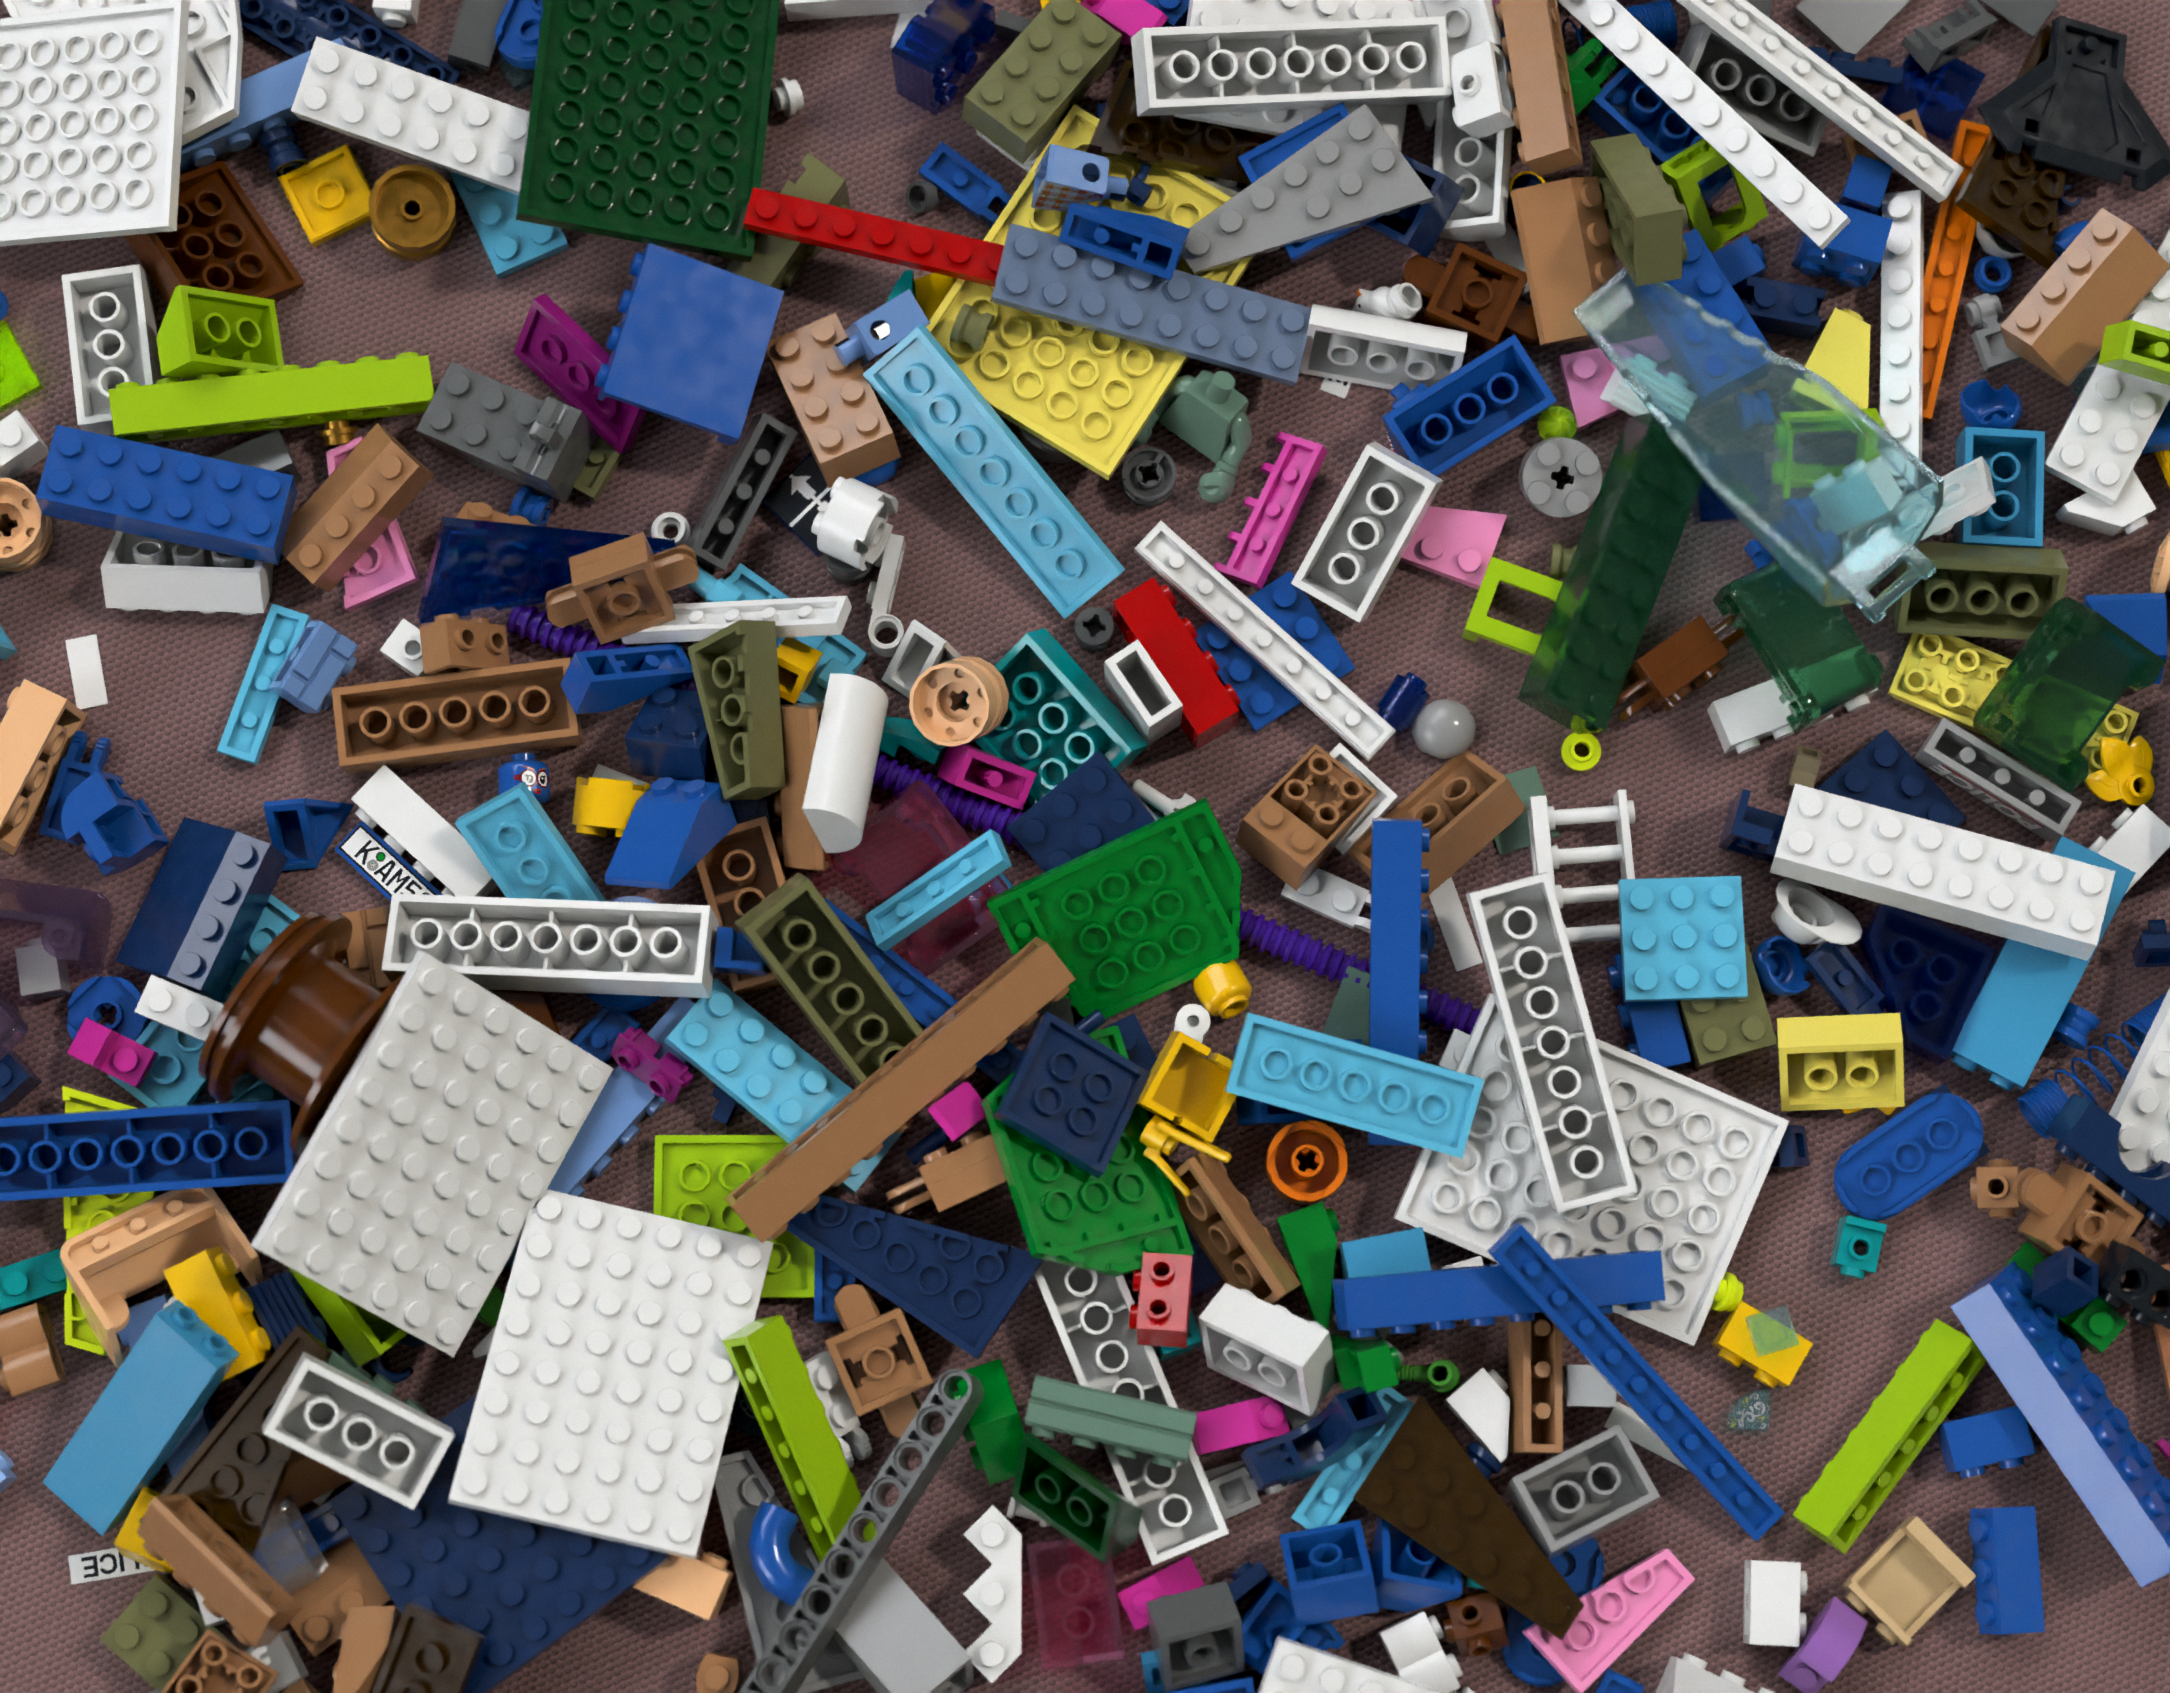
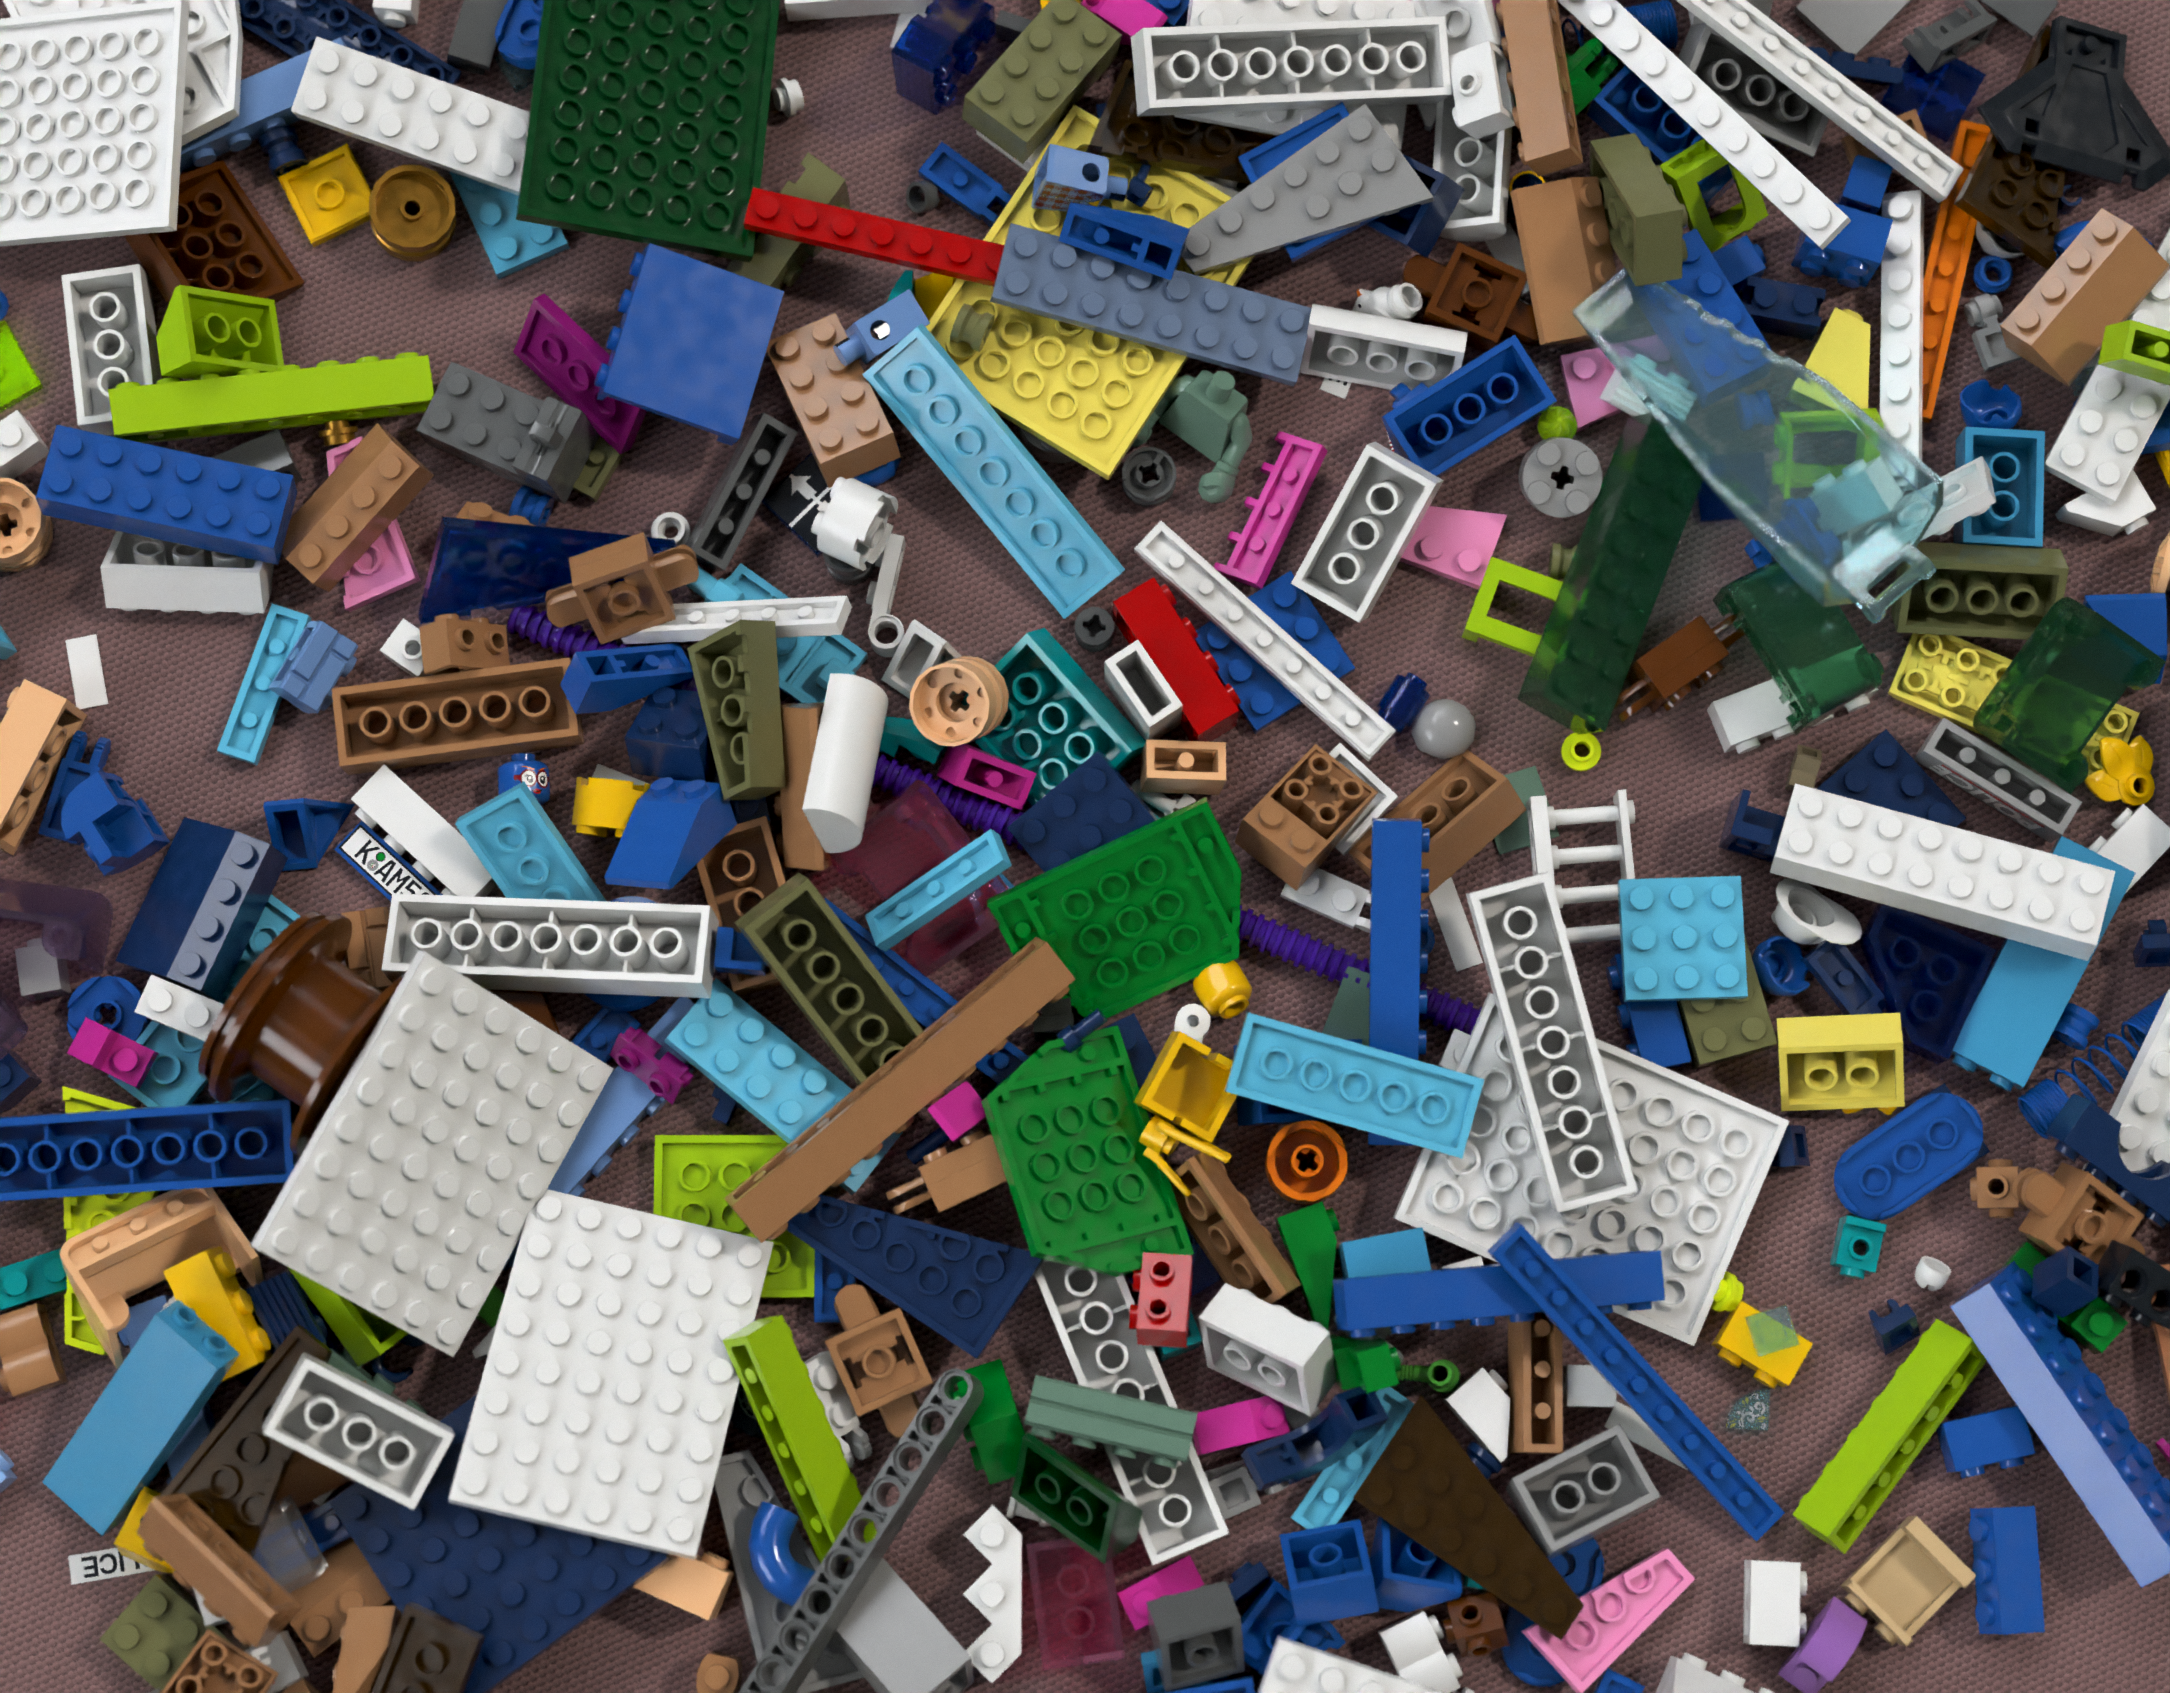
yellow brick [777,637,823,704] -> none
dark blue plate [993,1011,1150,1178] -> none
none -> light nougat brick [1140,739,1226,795]
none -> dark blue tile [1869,1299,1920,1355]
none -> white hinge [1915,1256,1951,1291]

